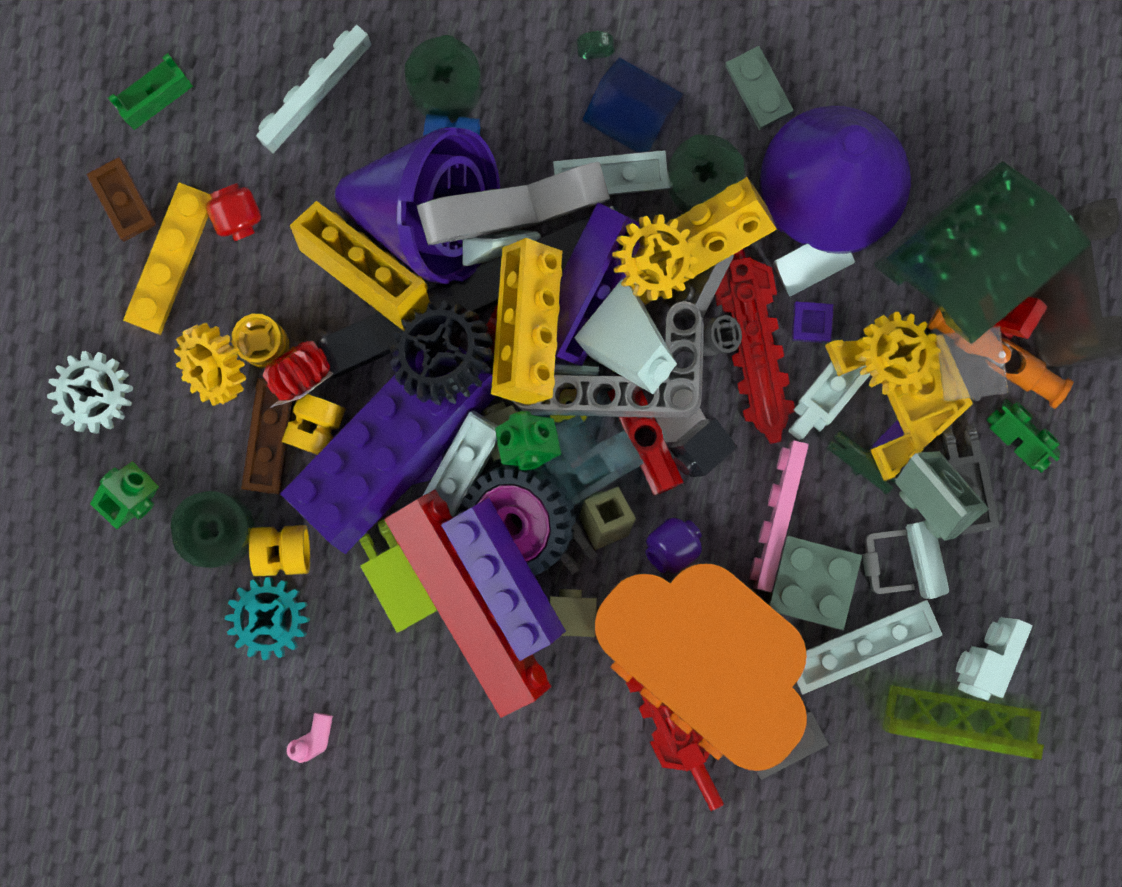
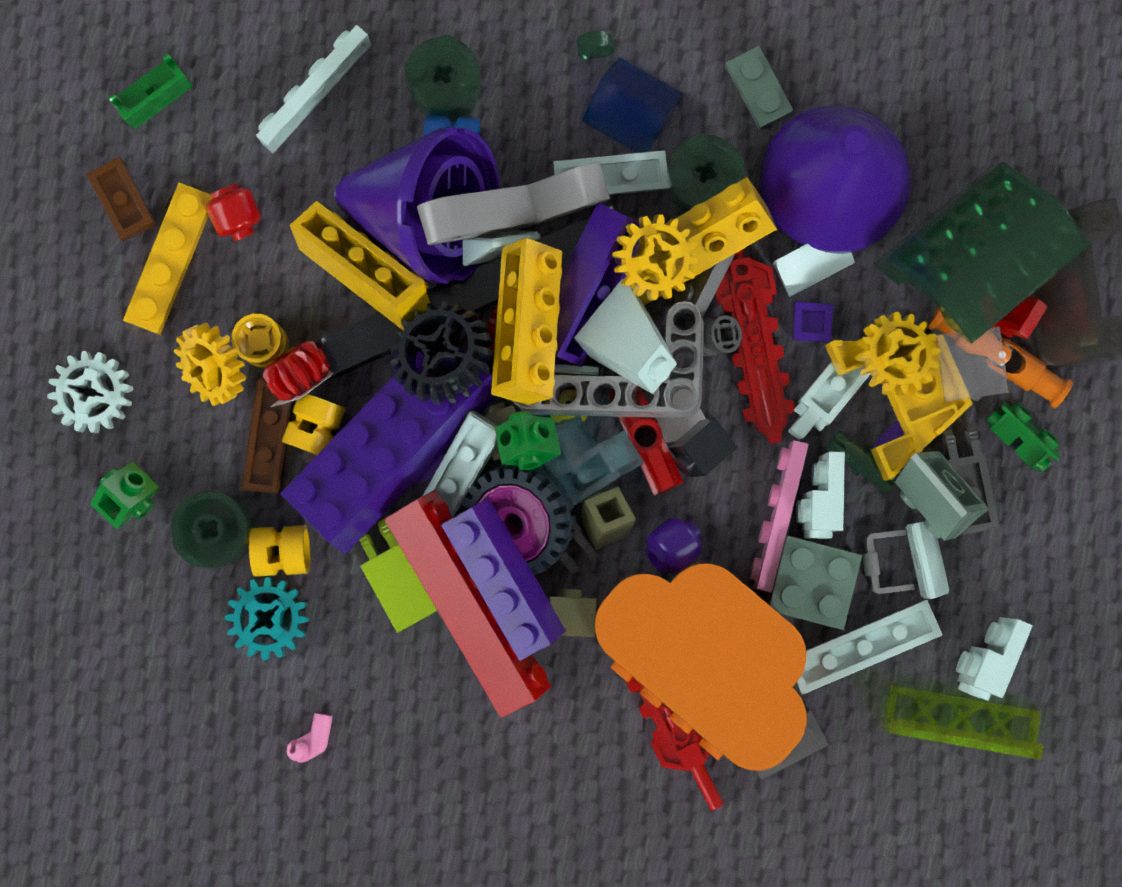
none -> light aqua plate [796,452,845,539]

